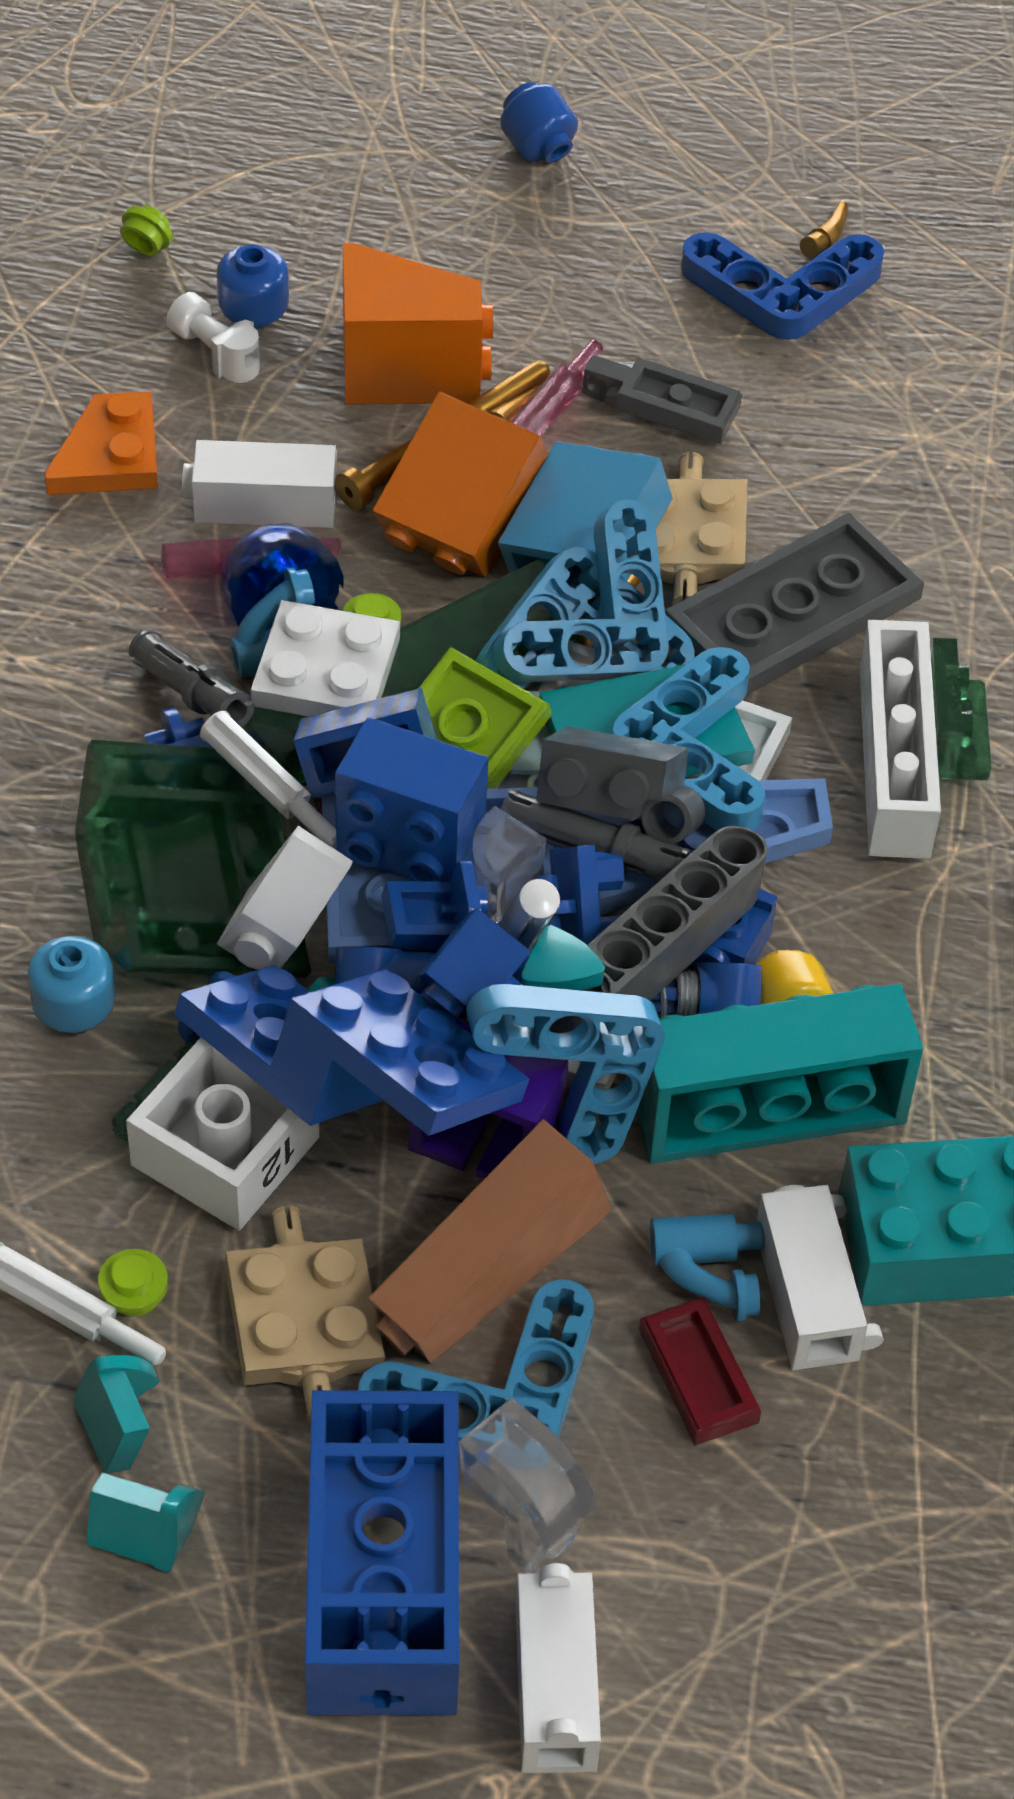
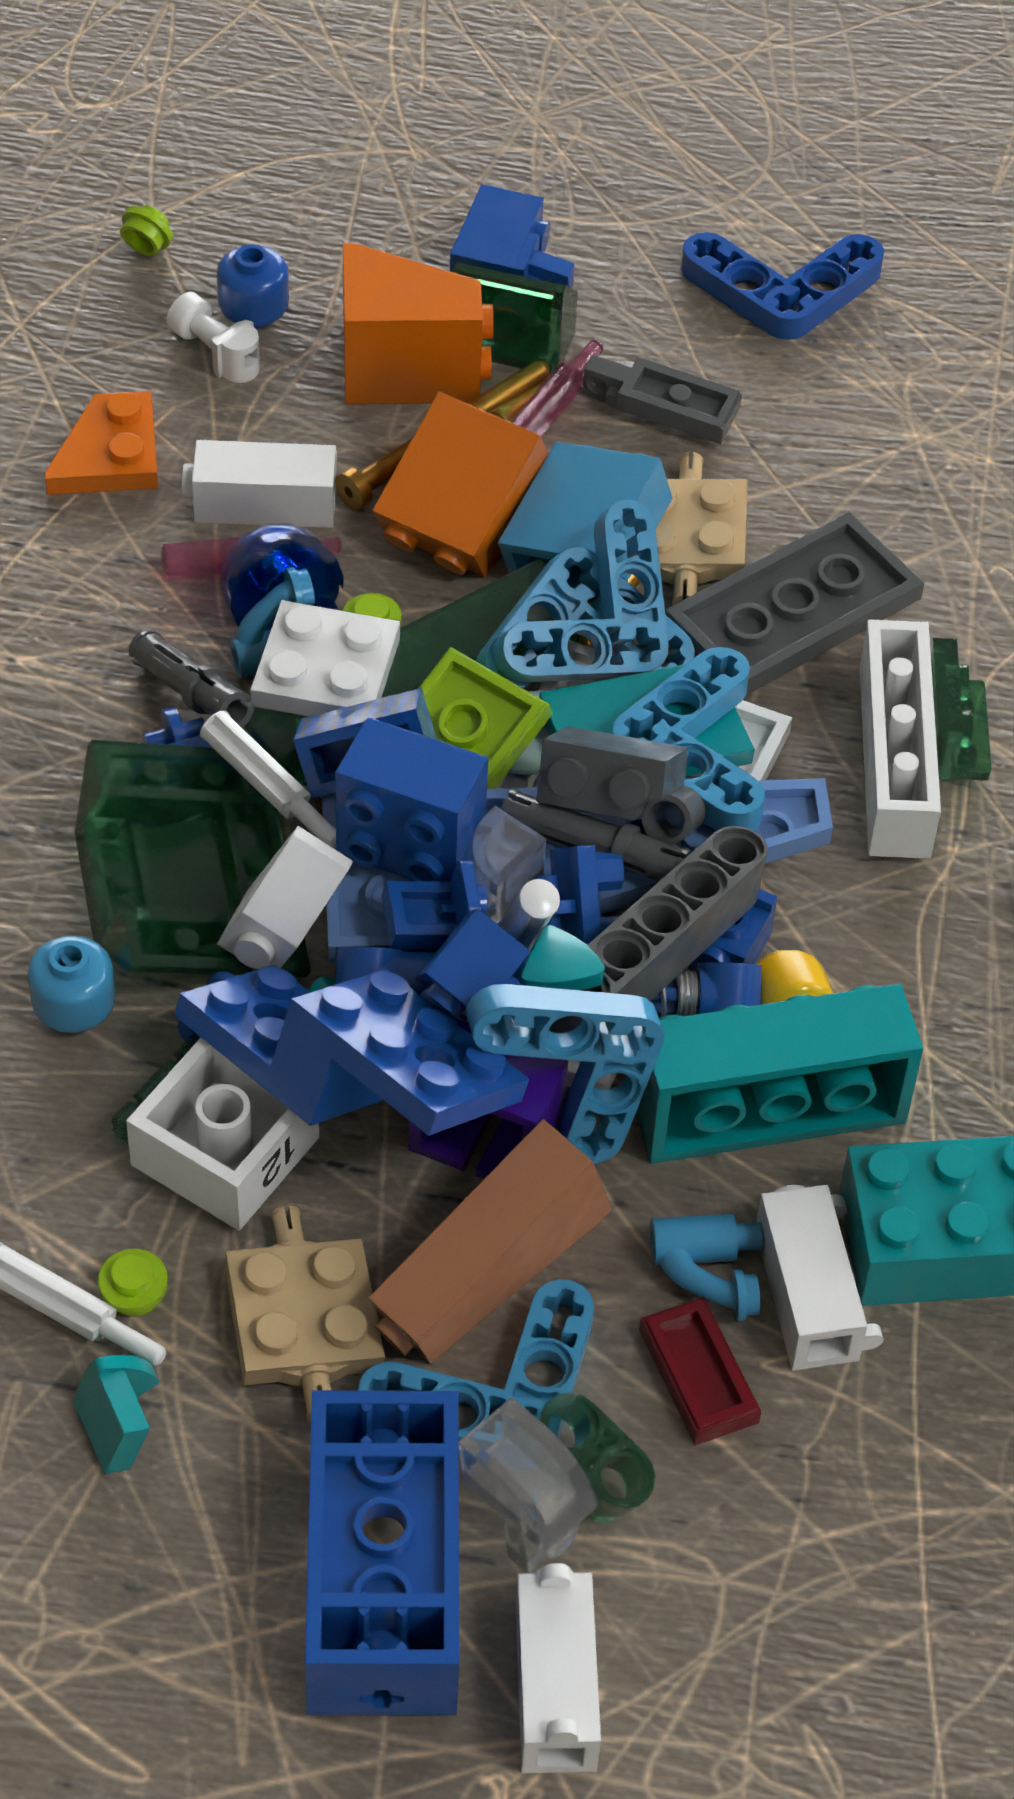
teal tile [86,1473,205,1573] -> none
blue head [500,82,578,163] -> none
pearl gold helmet [800,201,849,258] -> none
none -> blue hinge [450,184,574,312]
none -> clear green slope [453,262,578,376]
none -> clear green beam [521,1392,656,1522]

